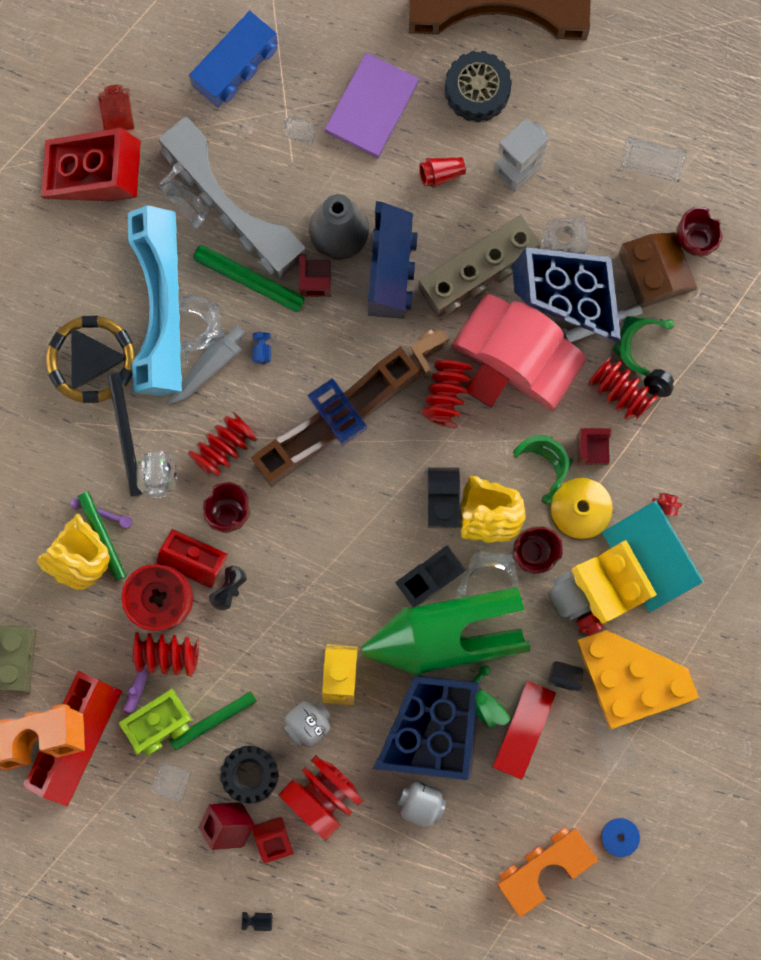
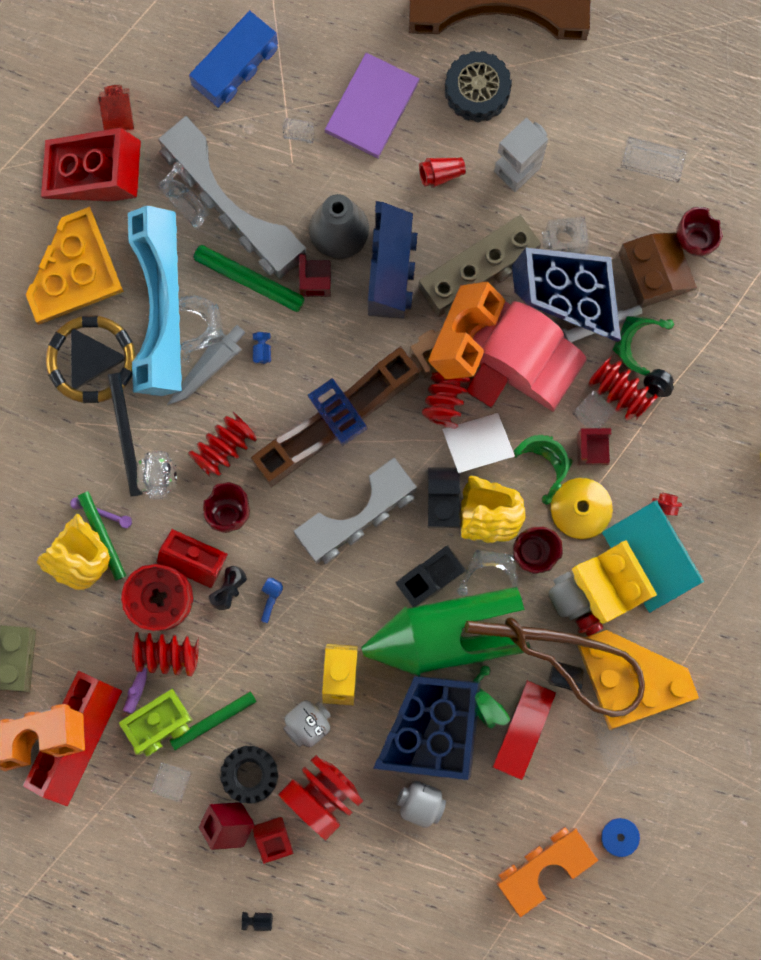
none -> light orange plate [25,206,124,325]
none -> blue hand [261,577,283,623]
none -> light grey arch [294,457,417,564]
none -> orange arch [428,281,506,379]
none -> white sticker [442,413,515,473]
none -> reddish brown piece [465,617,645,717]
none -> clear tile [572,390,616,428]

